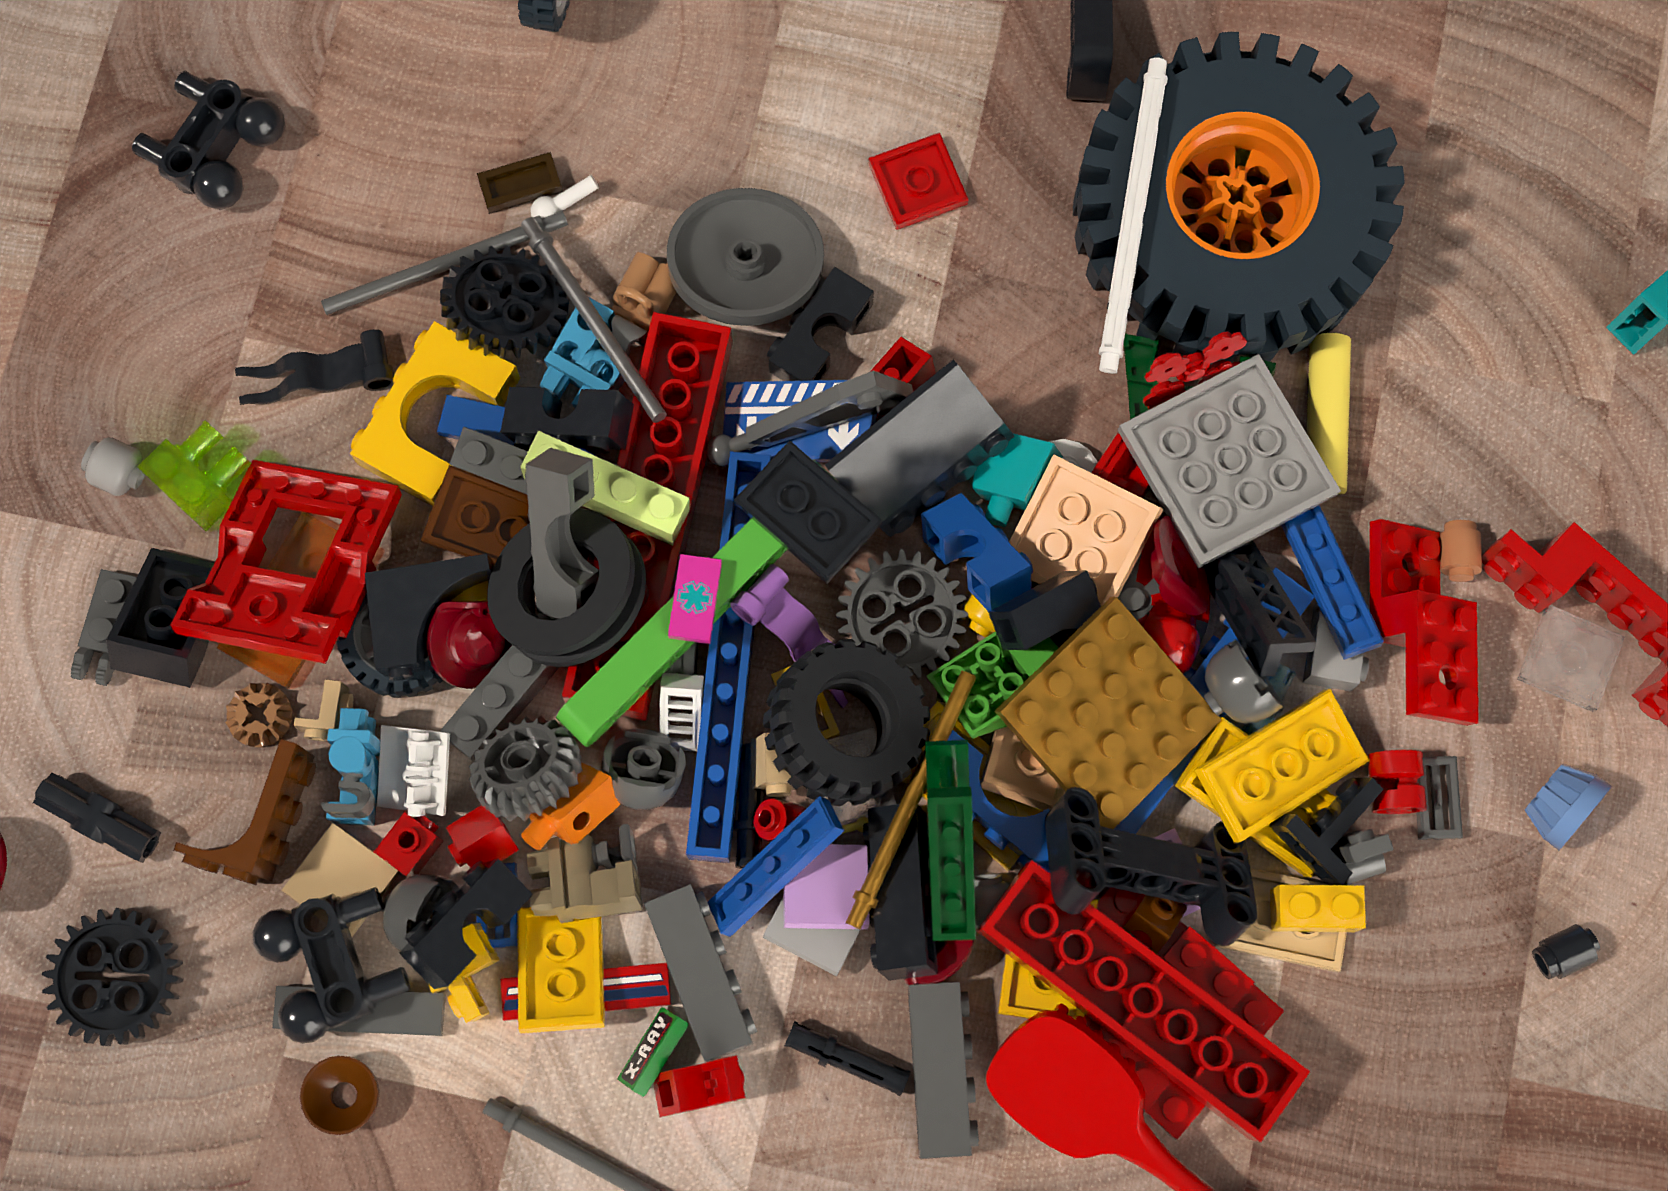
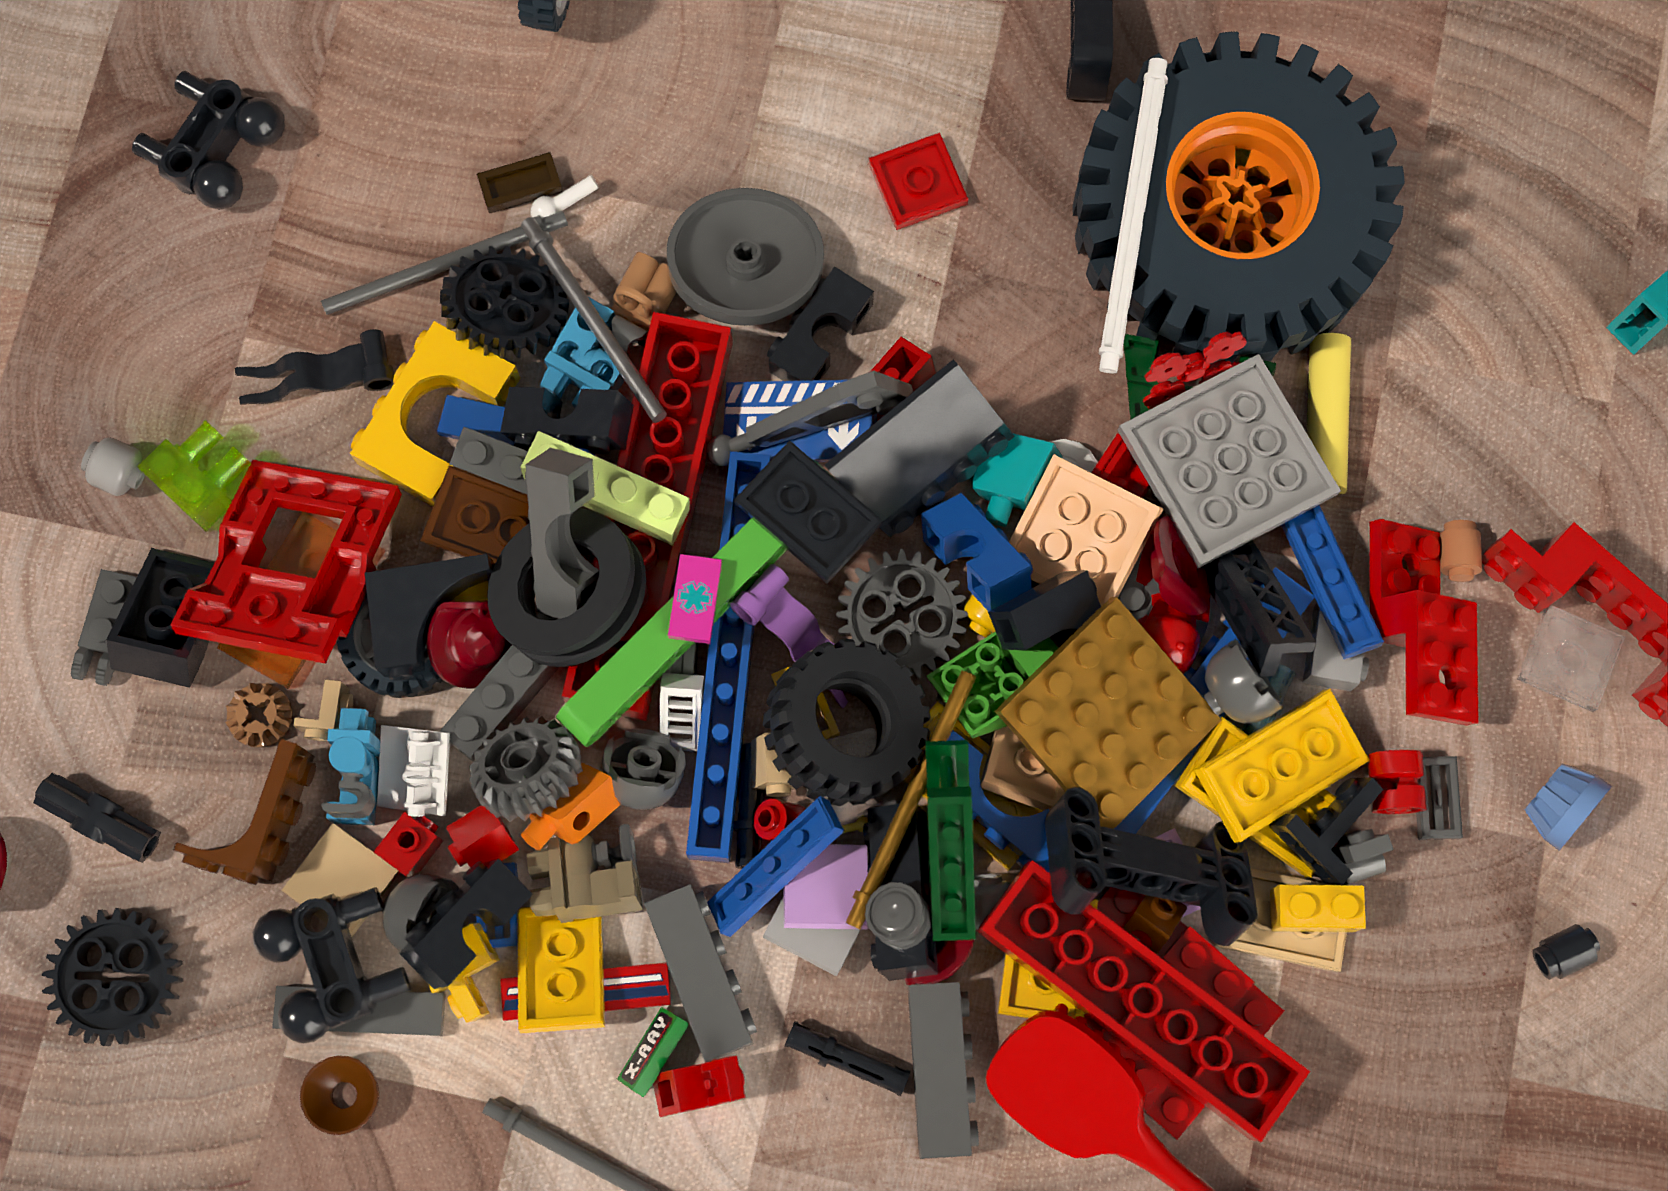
none -> dark grey wheel [865,883,932,949]

